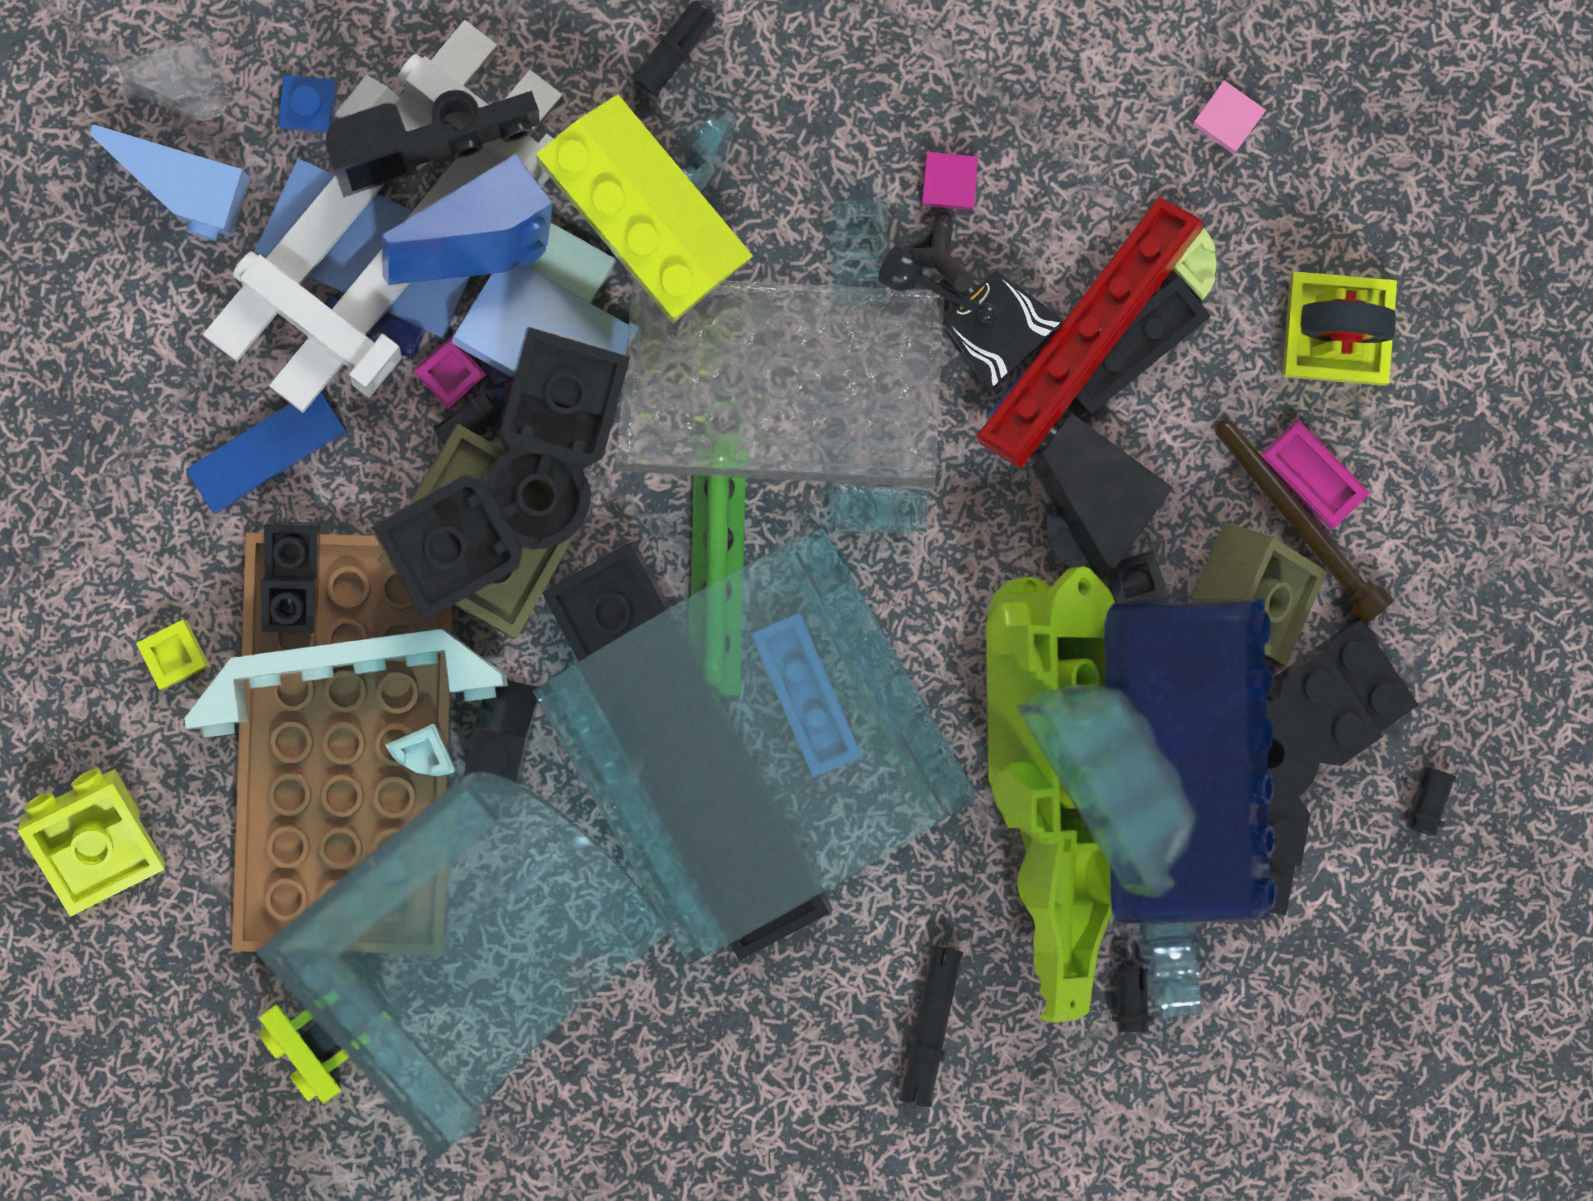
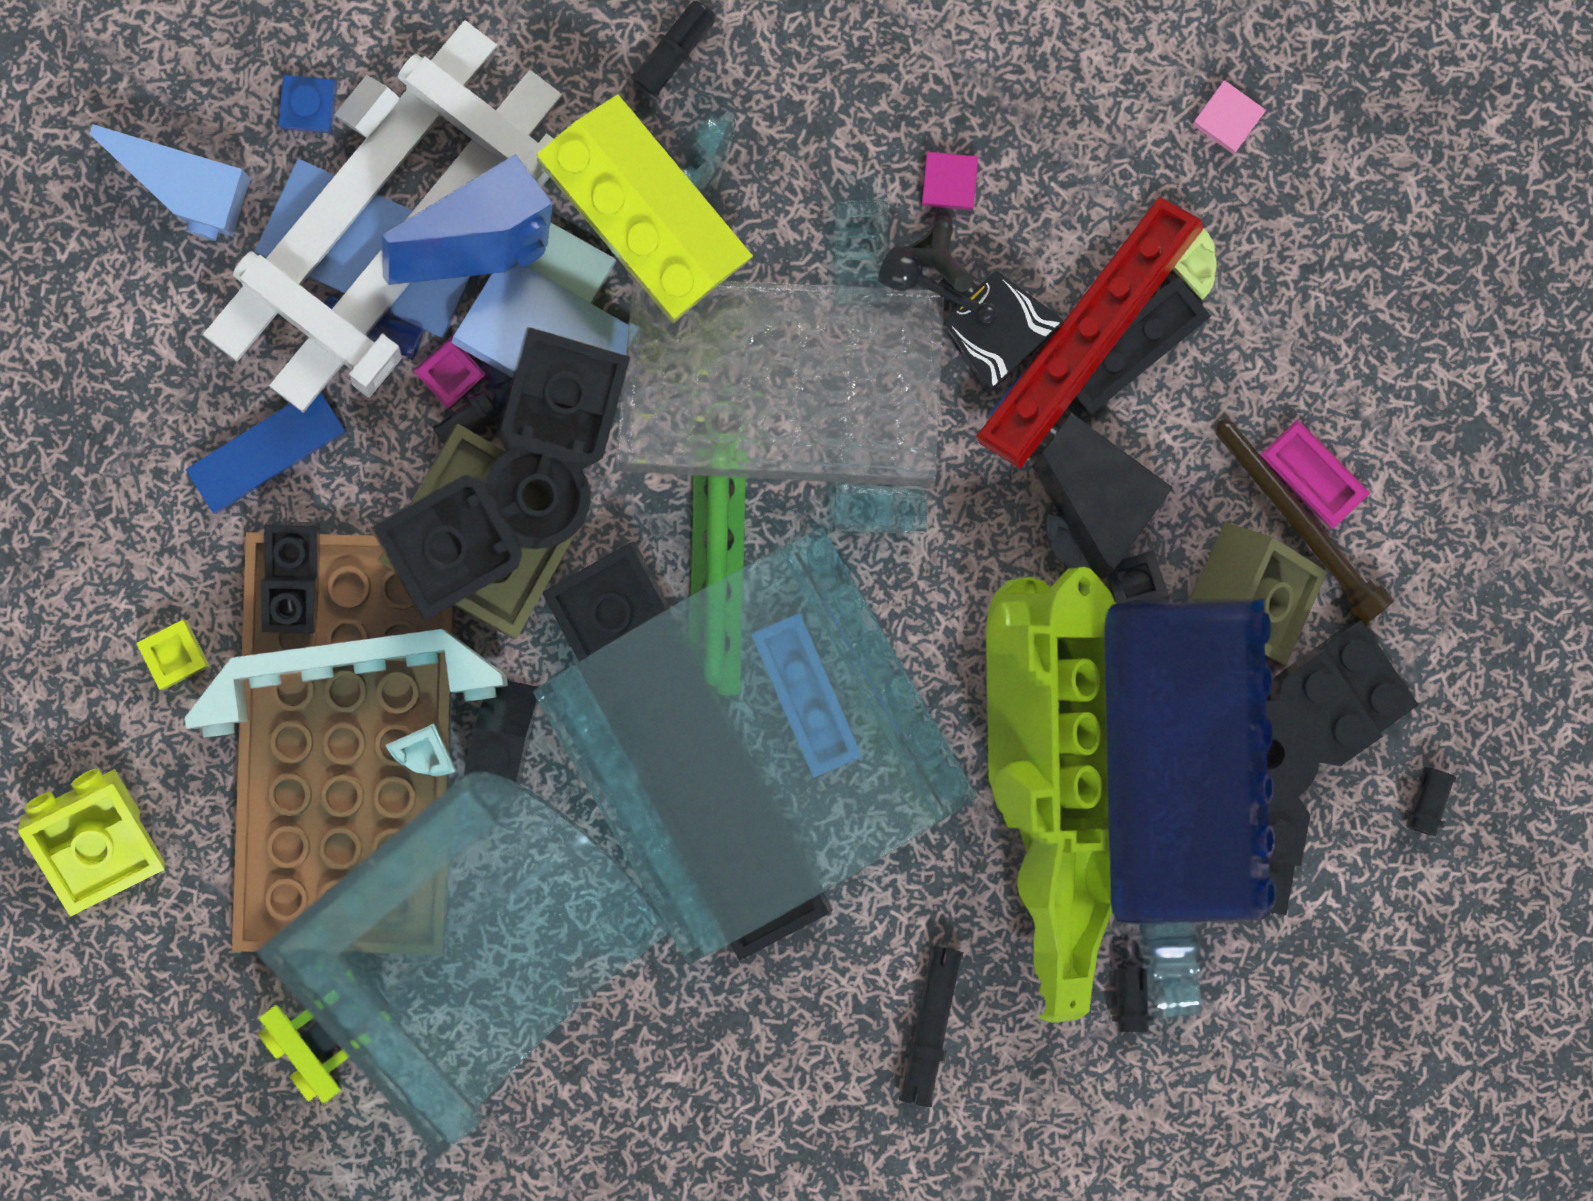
clear slope [108,33,236,121] -> none
black plate [326,90,540,198] -> none
clear light blue windscreen [1016,685,1197,897] -> none
neon yellow plate [1282,272,1397,386] -> none

